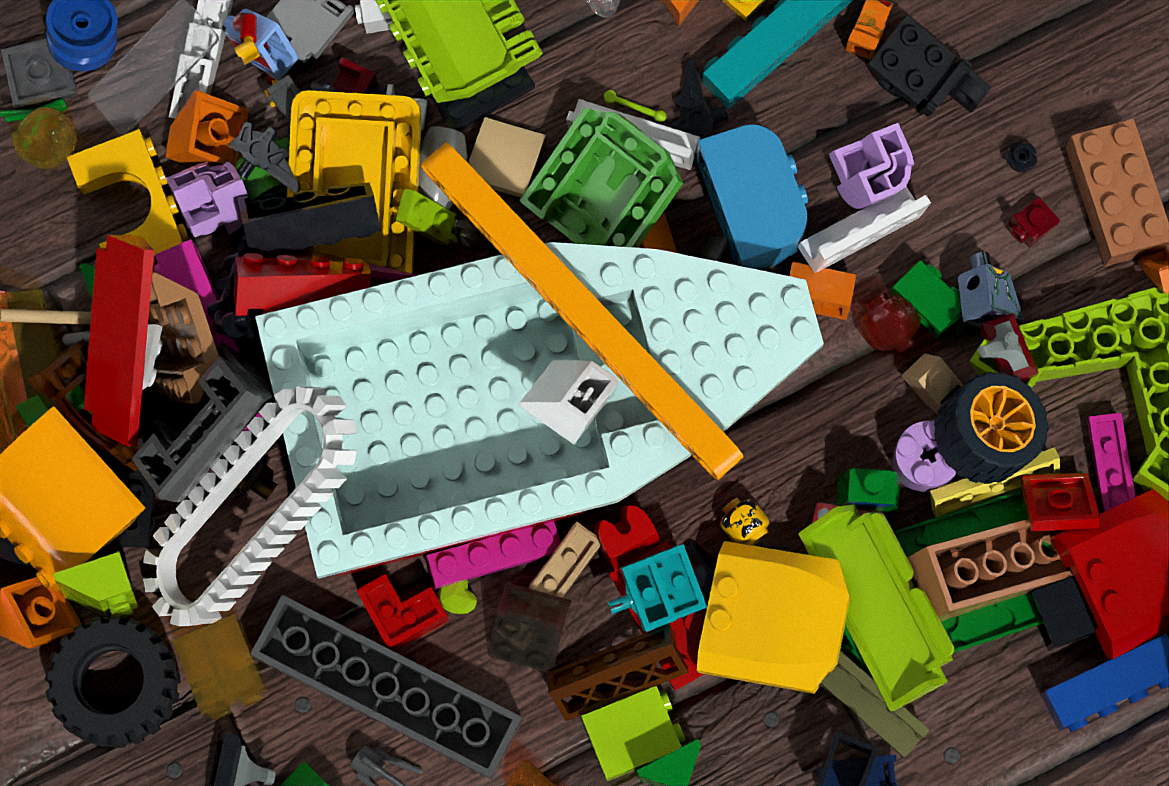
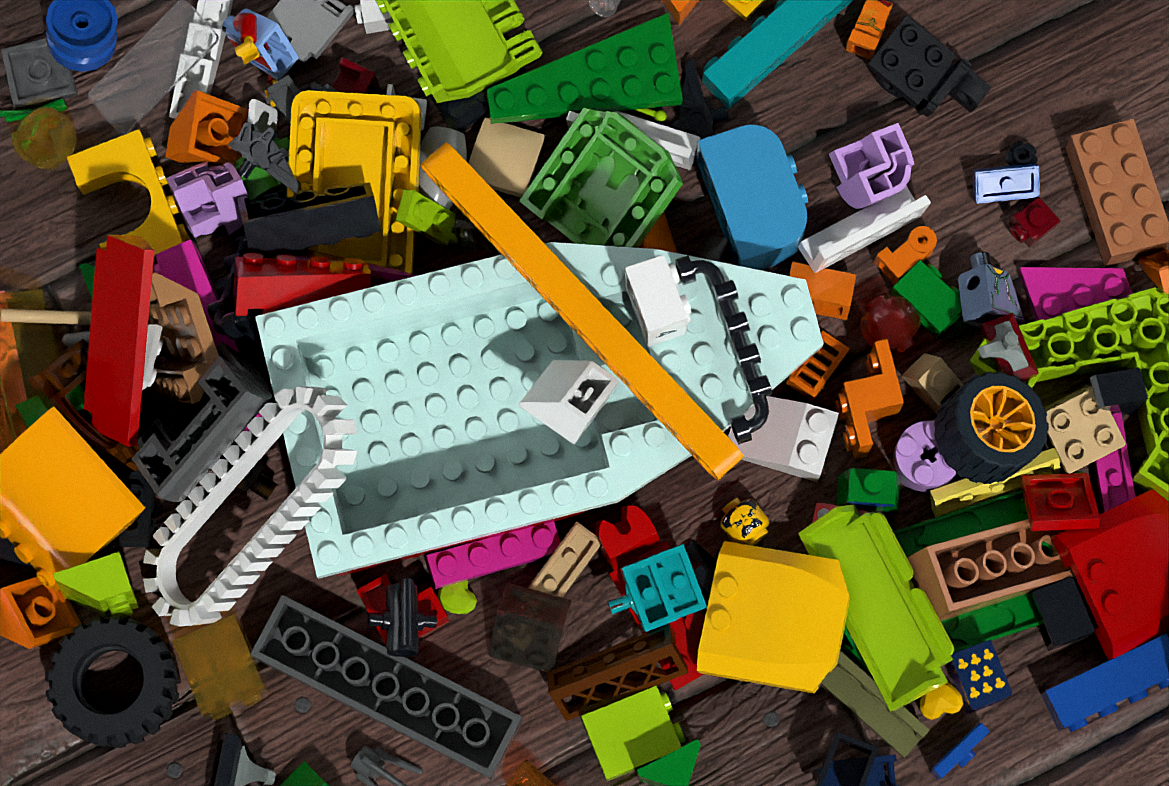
none -> white slope [248,99,278,133]
none -> black pin [368,578,437,657]
none -> green wing [487,13,683,124]
none -> white brick [625,254,692,347]
none -> black bar [675,255,772,444]
none -> white slope [728,396,839,483]
none -> orange slope [786,331,850,402]
none -> orange bracket [835,339,904,459]
none -> orange leg [874,226,937,285]
none -> yellow rock [920,683,963,720]
none -> blue plate [930,723,990,781]
none -> dark blue piece [946,639,1012,714]
none -> plate [973,163,1040,204]
none -> dark pink wing [1018,267,1132,321]
none -> tan bracket [1044,386,1126,473]
none -> black slope [1090,368,1148,415]

